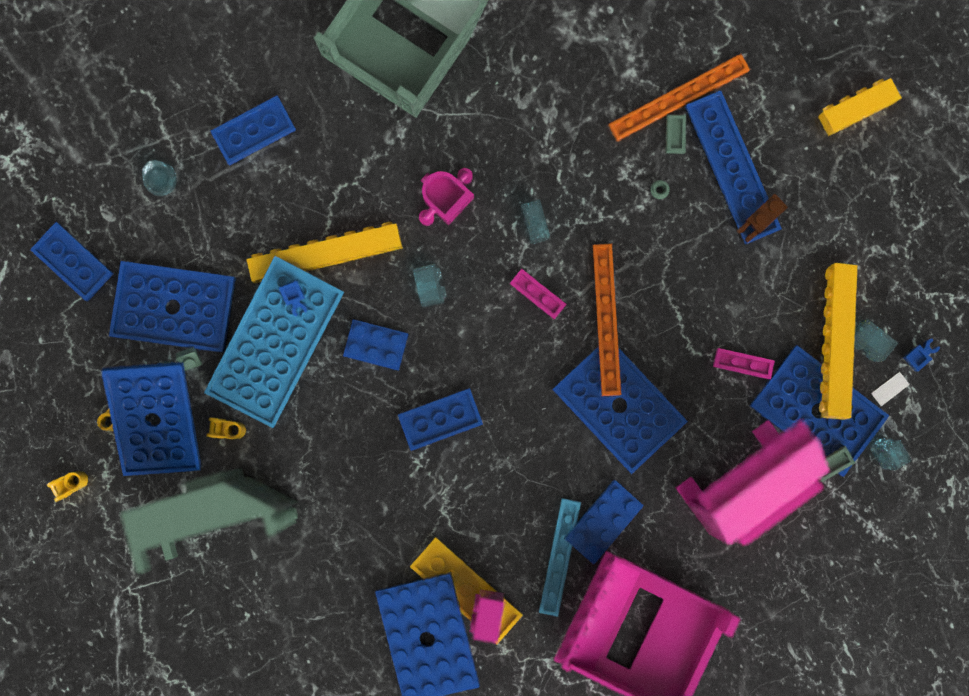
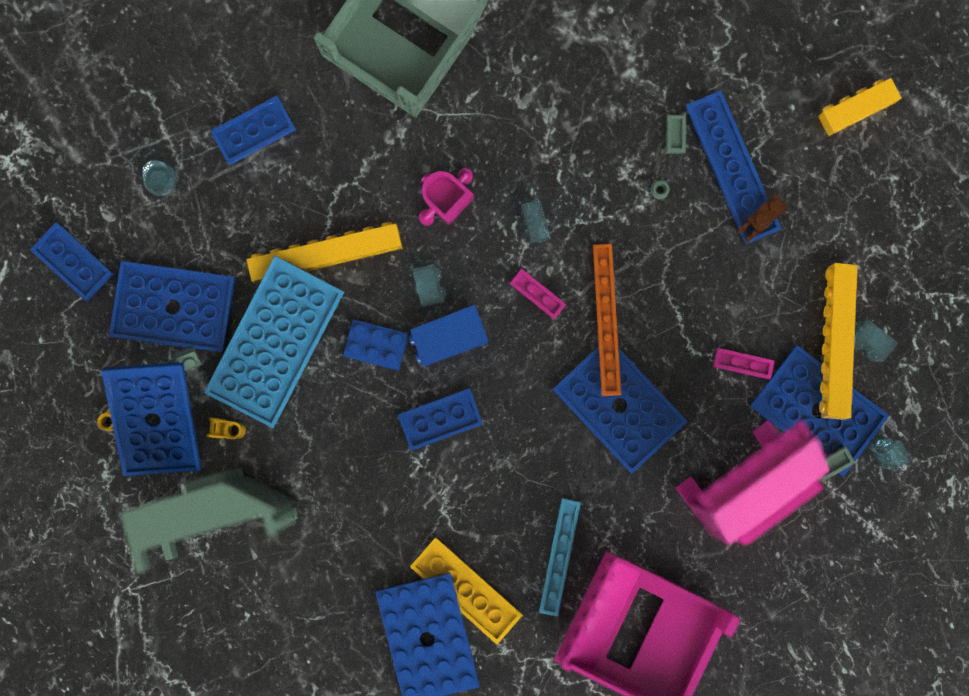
yellow piece [47,471,88,502] -> none
blue plate [279,279,308,317] -> none
dark pink brick [470,589,504,643] -> none
blue plate [564,480,644,564] -> none
orange tile [608,54,750,142] -> none
white sticker [871,372,910,406] -> none
blue plate [903,339,940,372] -> none
none -> blue slope [408,305,488,367]

